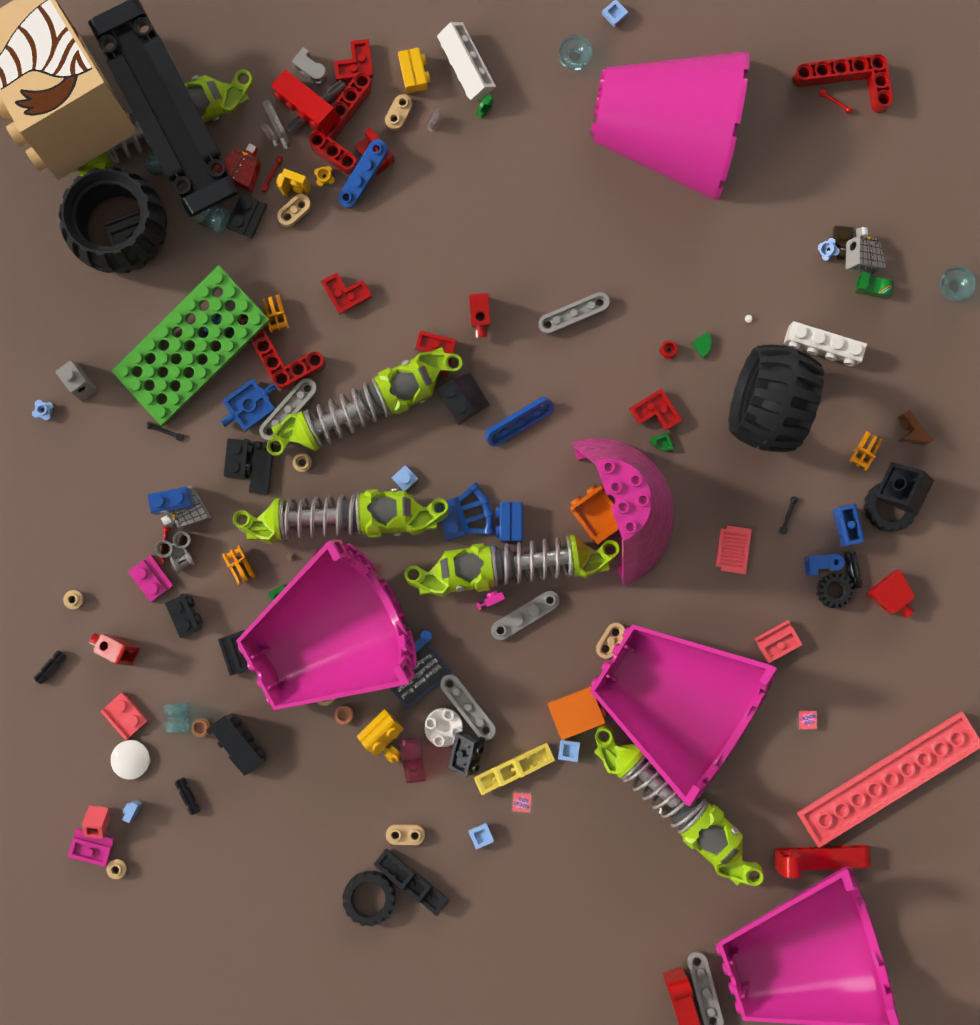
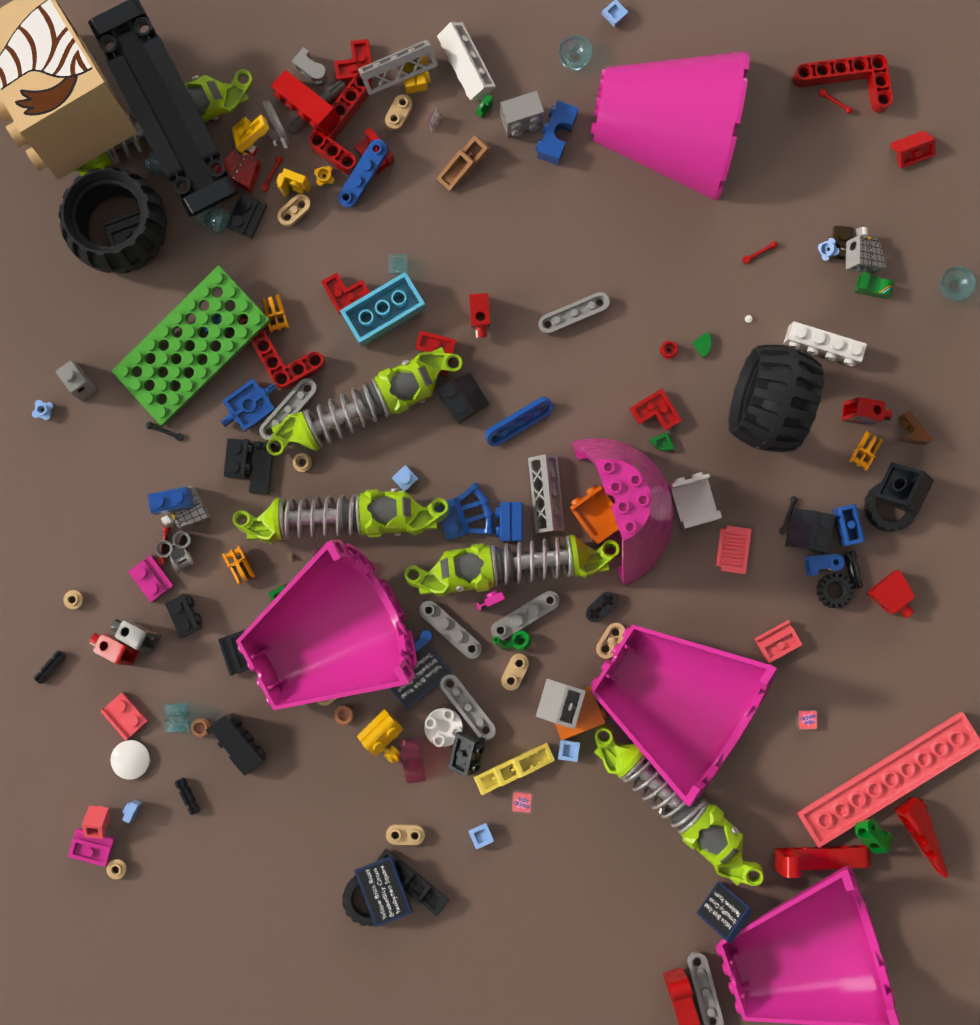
none -> dark grey torso [111,619,162,653]
none -> yellow plate [232,114,269,153]
none -> medium azure brick [340,272,426,348]
none -> black tile [354,855,413,927]
none -> light grey fence [358,40,438,95]
none -> clear light blue plate [388,254,408,275]
none -> light grey plate [419,601,482,659]
none -> medium nougat slope [436,135,491,191]
none -> green plate [492,631,532,651]
none -> light grey brick [500,91,544,137]
none -> tan plate [501,653,529,691]
none -> light grey fence [528,454,565,533]
none -> blue arch [535,100,579,166]
none -> light grey slope [536,679,586,729]
none -> black beam [585,591,617,622]
none -> white panel [670,472,722,530]
none -> black tile [697,881,754,944]
none -> red hinge [742,241,778,264]
none -> black slope [785,508,836,554]
none -> red torso [842,397,892,424]
none -> green leg [855,819,893,854]
none -> red panel [890,131,936,169]
none -> red wedge [893,796,949,879]

